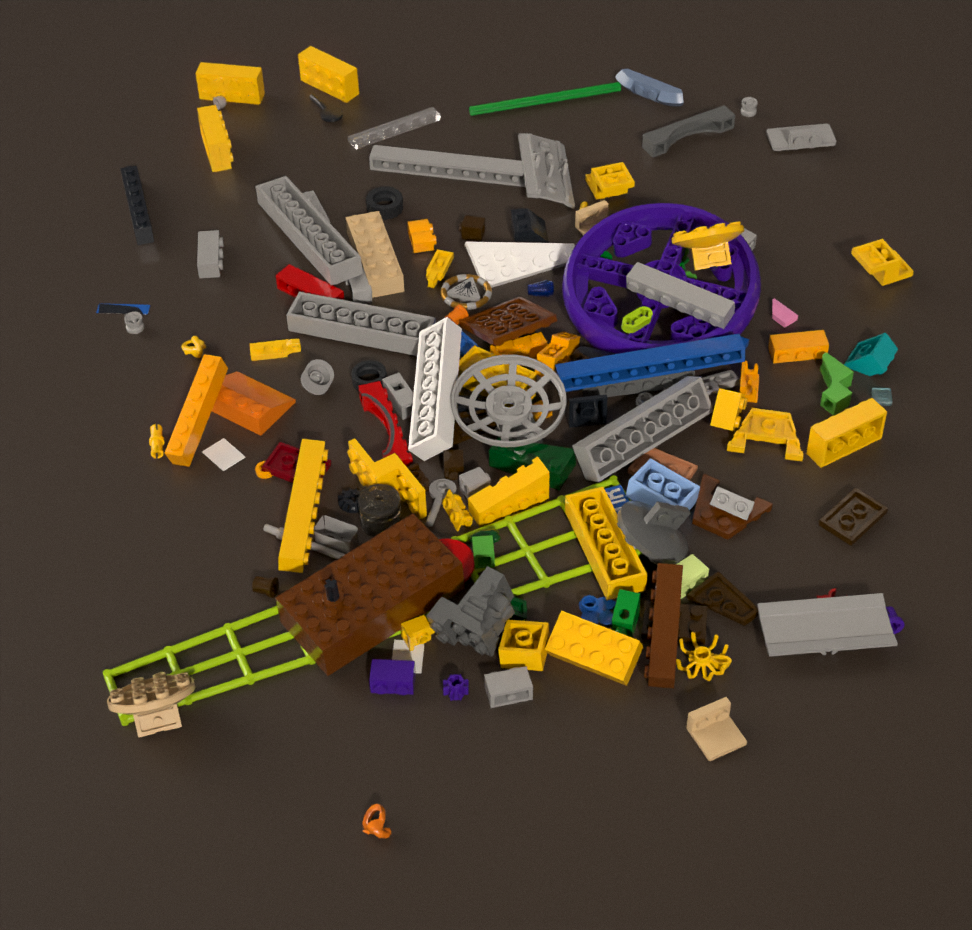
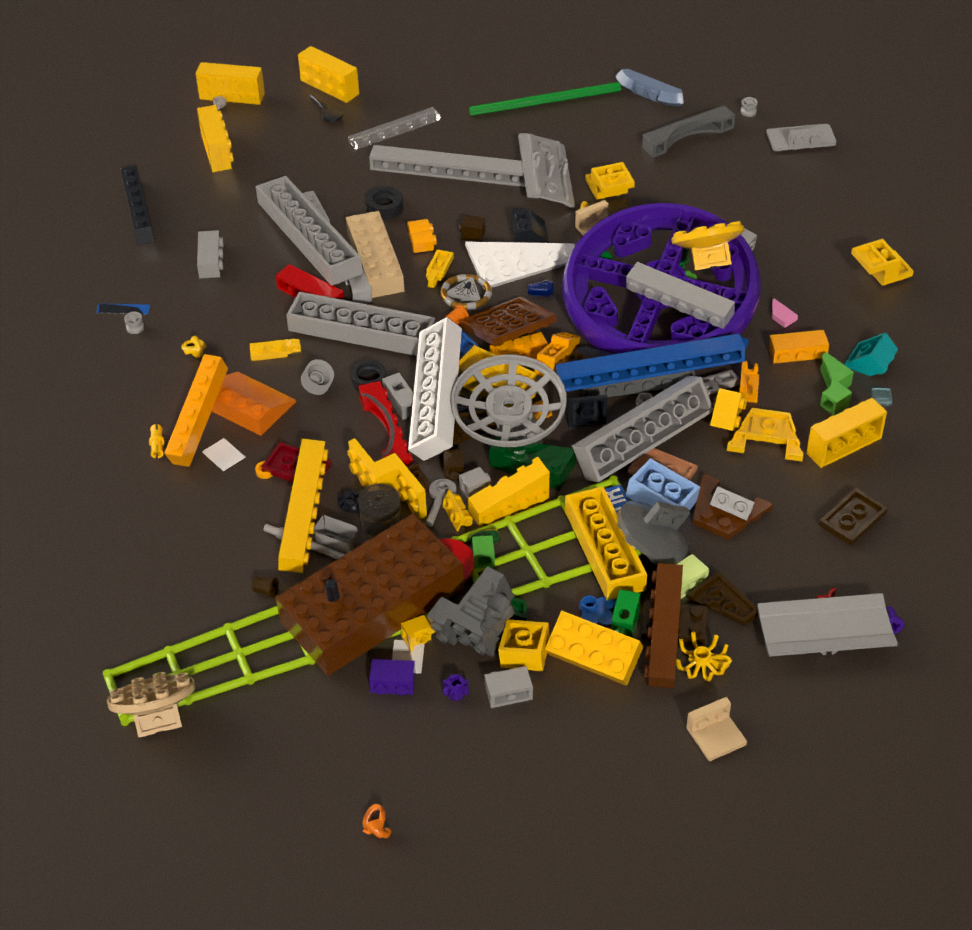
lime beam [621,306,653,333] -> none

